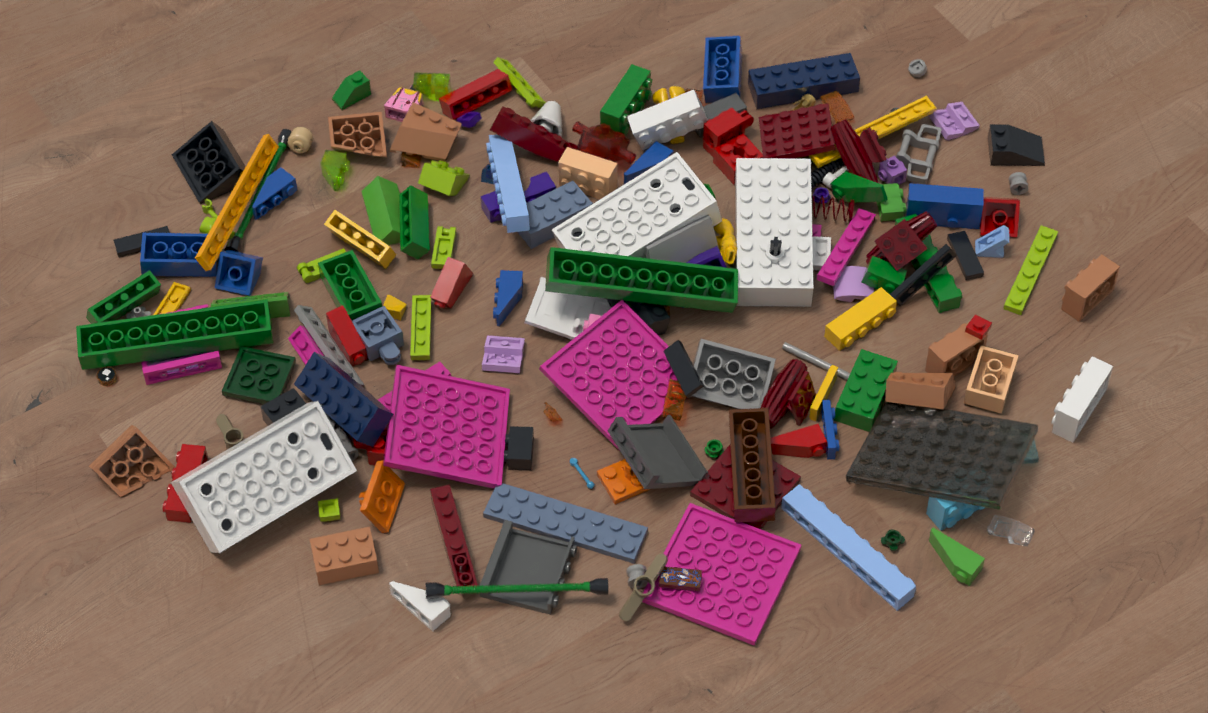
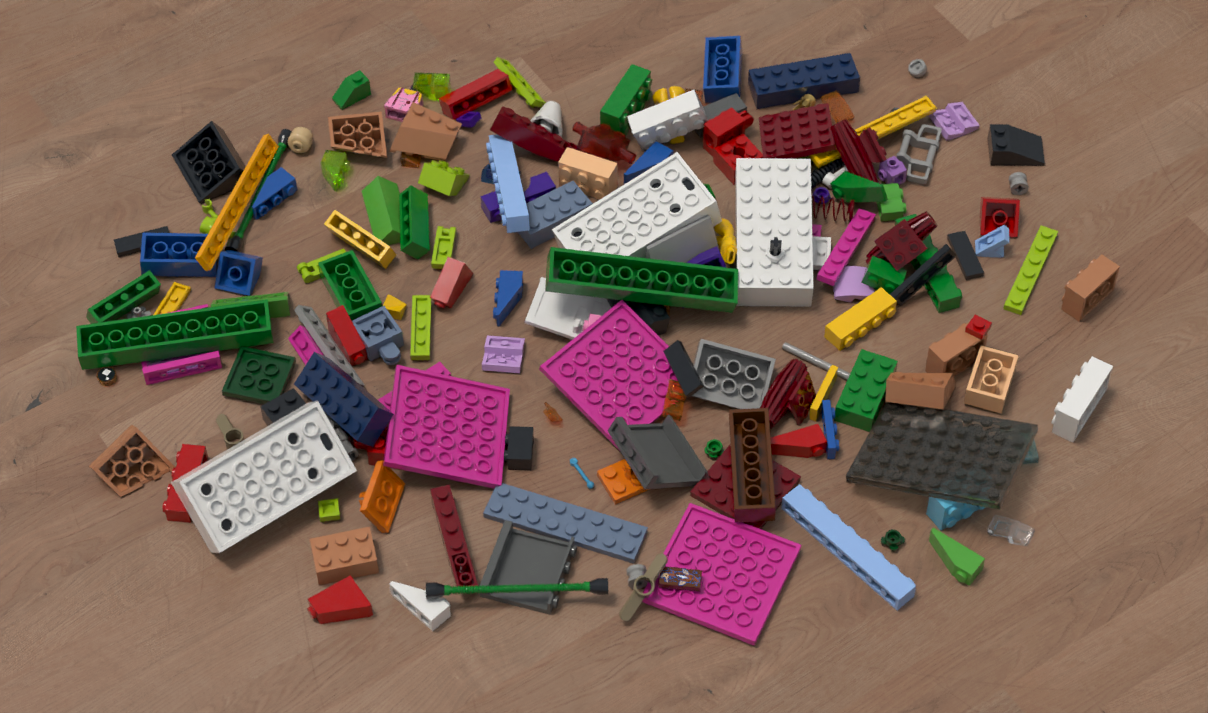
blue brick [906,183,984,229] -> none
none -> red slope [307,575,373,624]

